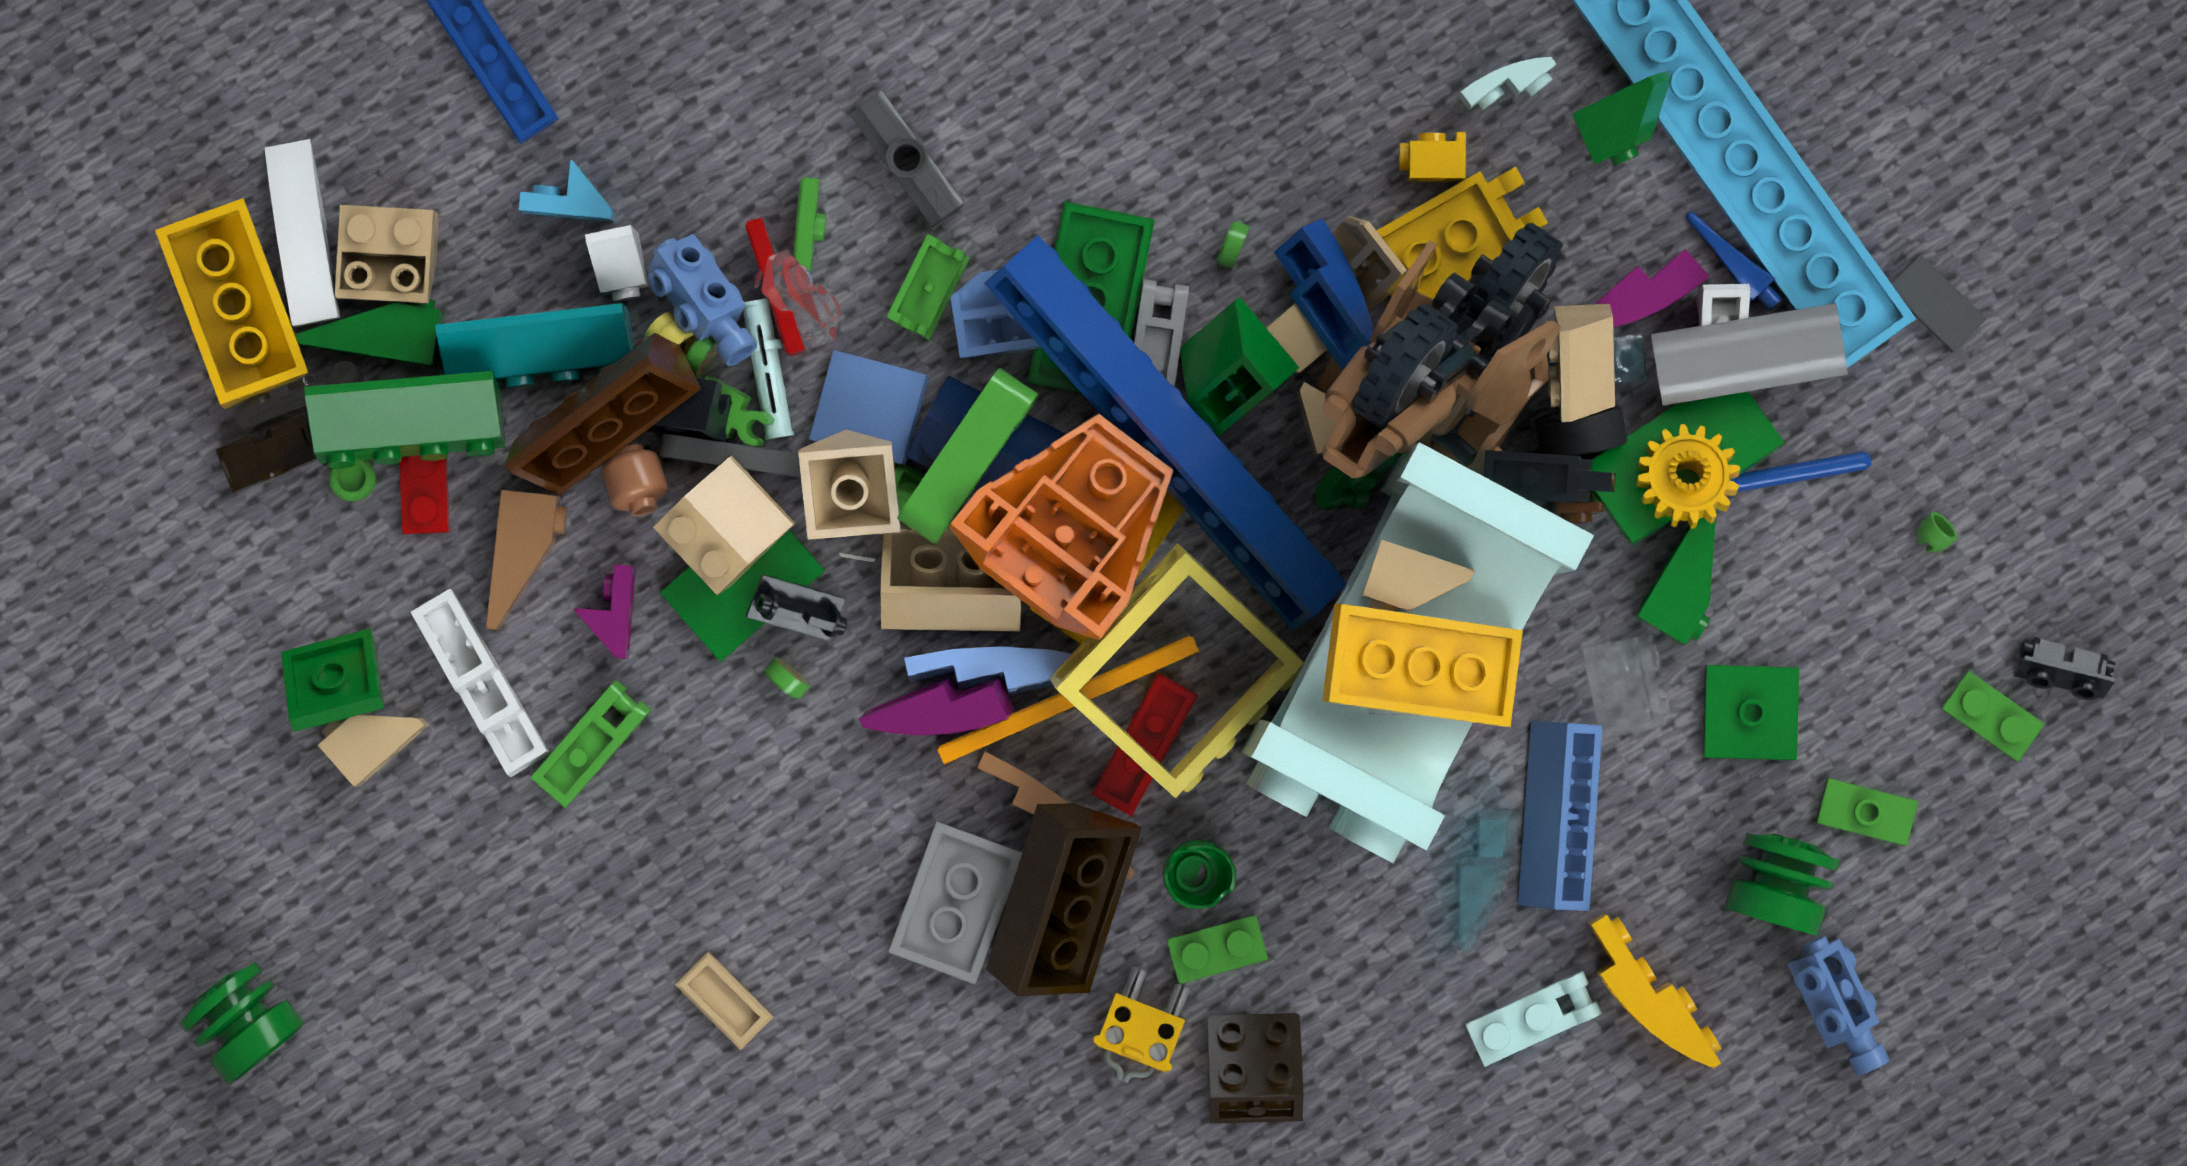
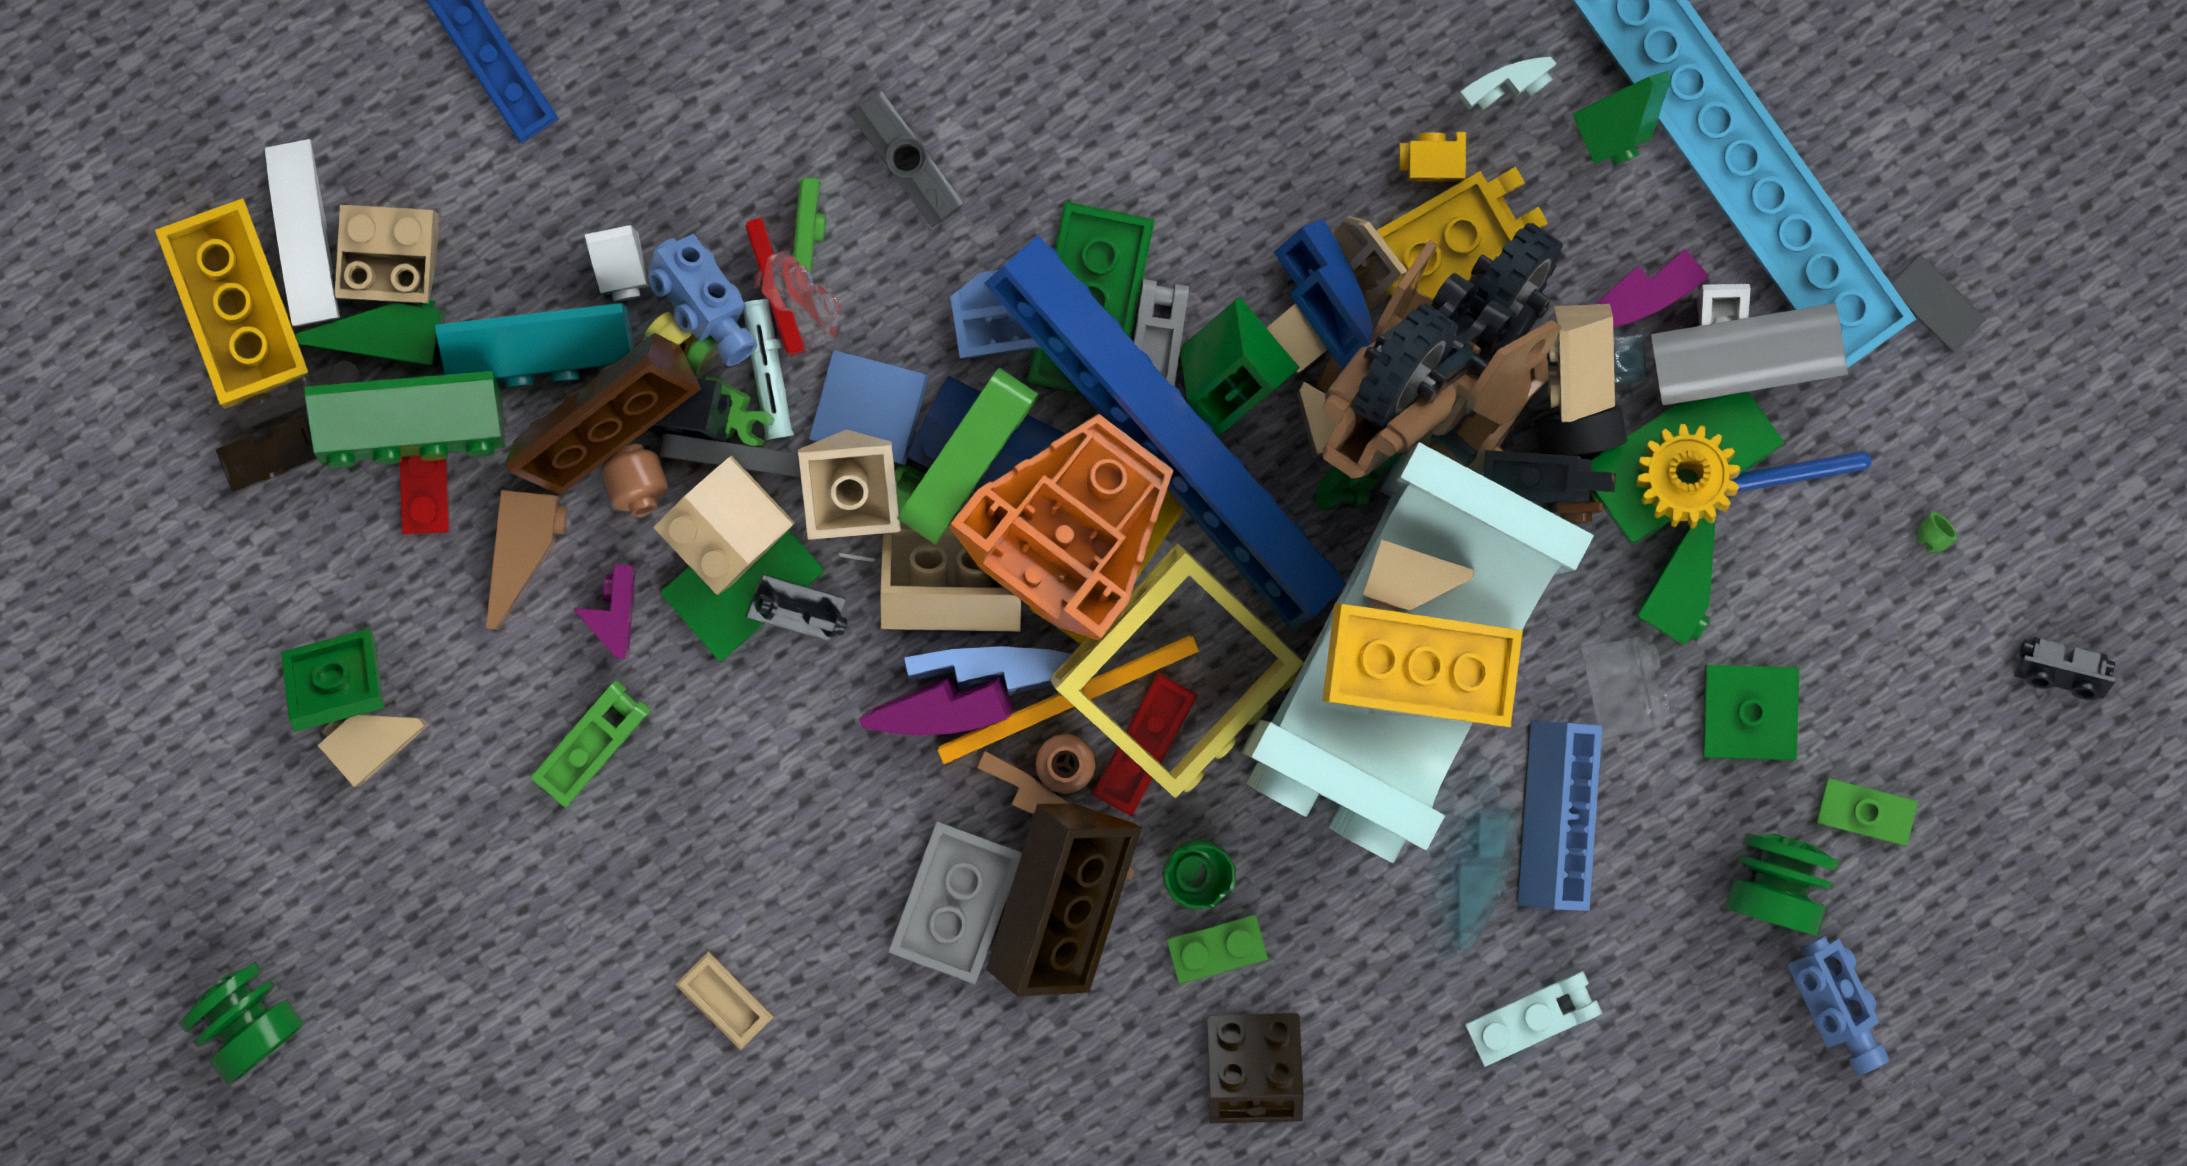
bright green tile [329,460,377,501] -> none
white slope [411,588,550,777] -> none
medium azure slope [519,160,616,223] -> none
bright green tile [765,657,811,699] -> none
bright green hinge [887,234,970,340] -> none
yellow piece [1092,967,1190,1083] -> none
bright green tile [1216,220,1250,271] -> none
yellow slope [1588,913,1722,1068] -> none
blue piece [1686,212,1782,311] -> none
bright green plate [1940,671,2045,762] -> none
none -> nougat head [1035,733,1096,794]

